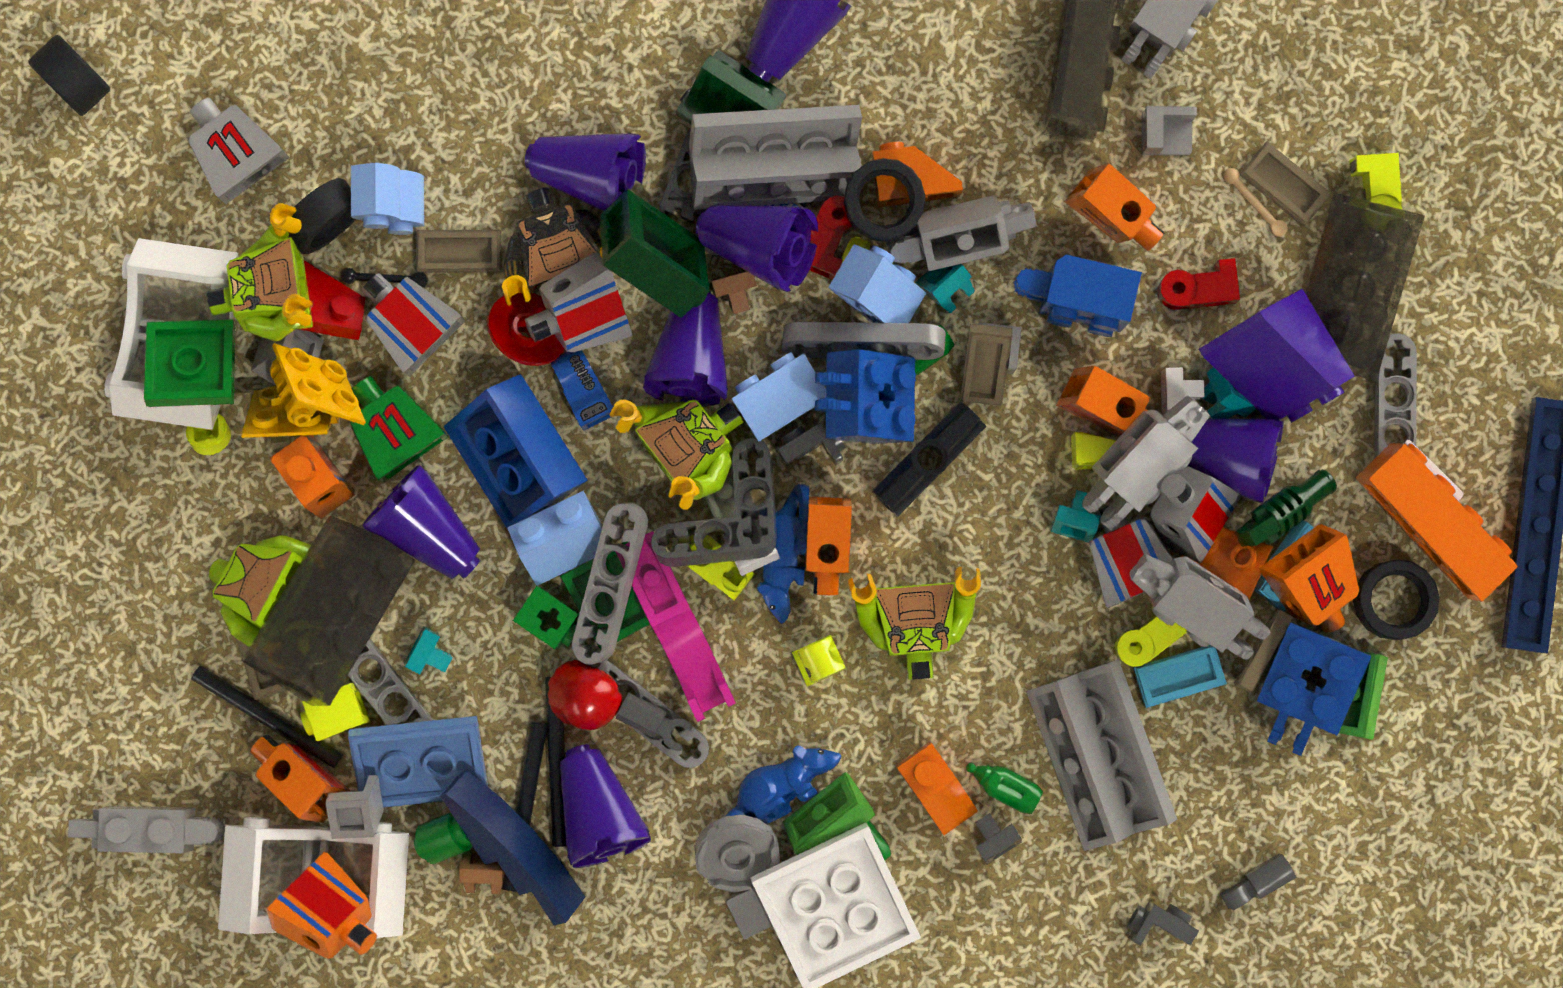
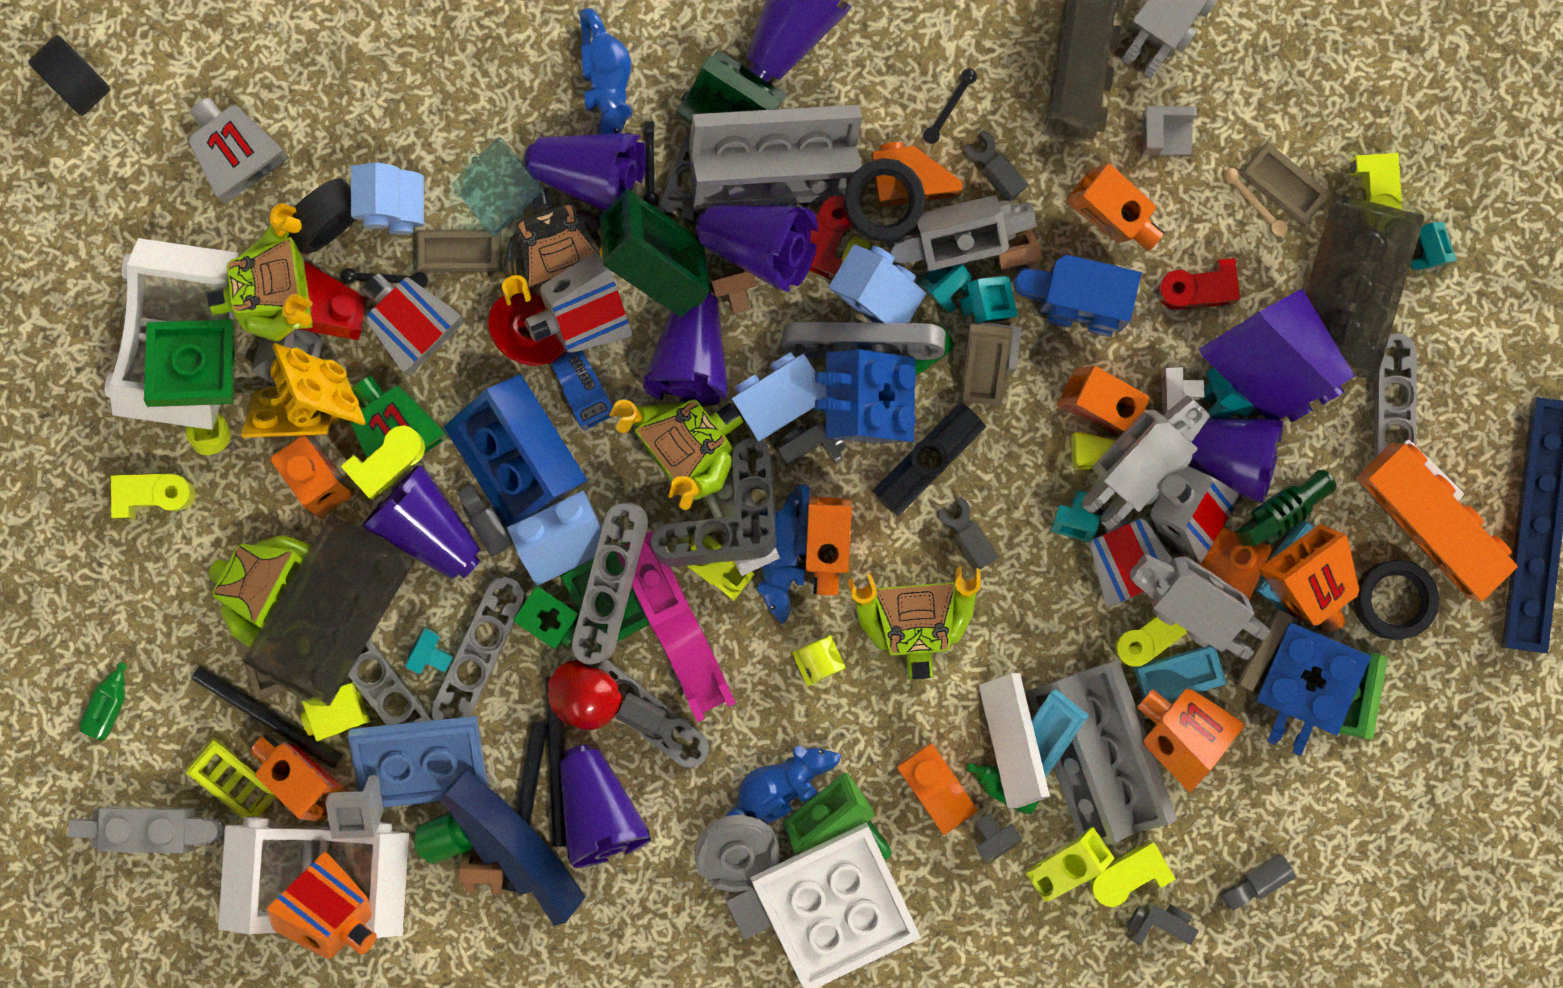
none -> green piece [80,662,127,741]
none -> neon yellow leg [111,474,195,520]
none -> neon yellow slope [186,736,276,819]
none -> neon yellow leg [341,426,425,501]
none -> light grey beam [432,577,525,720]
none -> clear light blue piece [451,137,544,237]
none -> dark grey bar [457,484,514,557]
none -> blue animal [580,8,632,134]
none -> black hinge [643,121,659,207]
none -> black hinge [923,68,977,144]
none -> dark grey bar [937,497,999,572]
none -> teal tile [960,275,1018,324]
none -> dark grey bar [962,130,1029,203]
none -> white tile [979,673,1050,808]
none -> medium nougat tile [995,230,1043,282]
none -> neon yellow leg [1025,827,1115,902]
none -> medium azure tile [1032,689,1089,778]
none -> neon yellow leg [1090,840,1176,907]
none -> orange torso [1137,689,1246,793]
none -> teal tile [1402,222,1457,270]

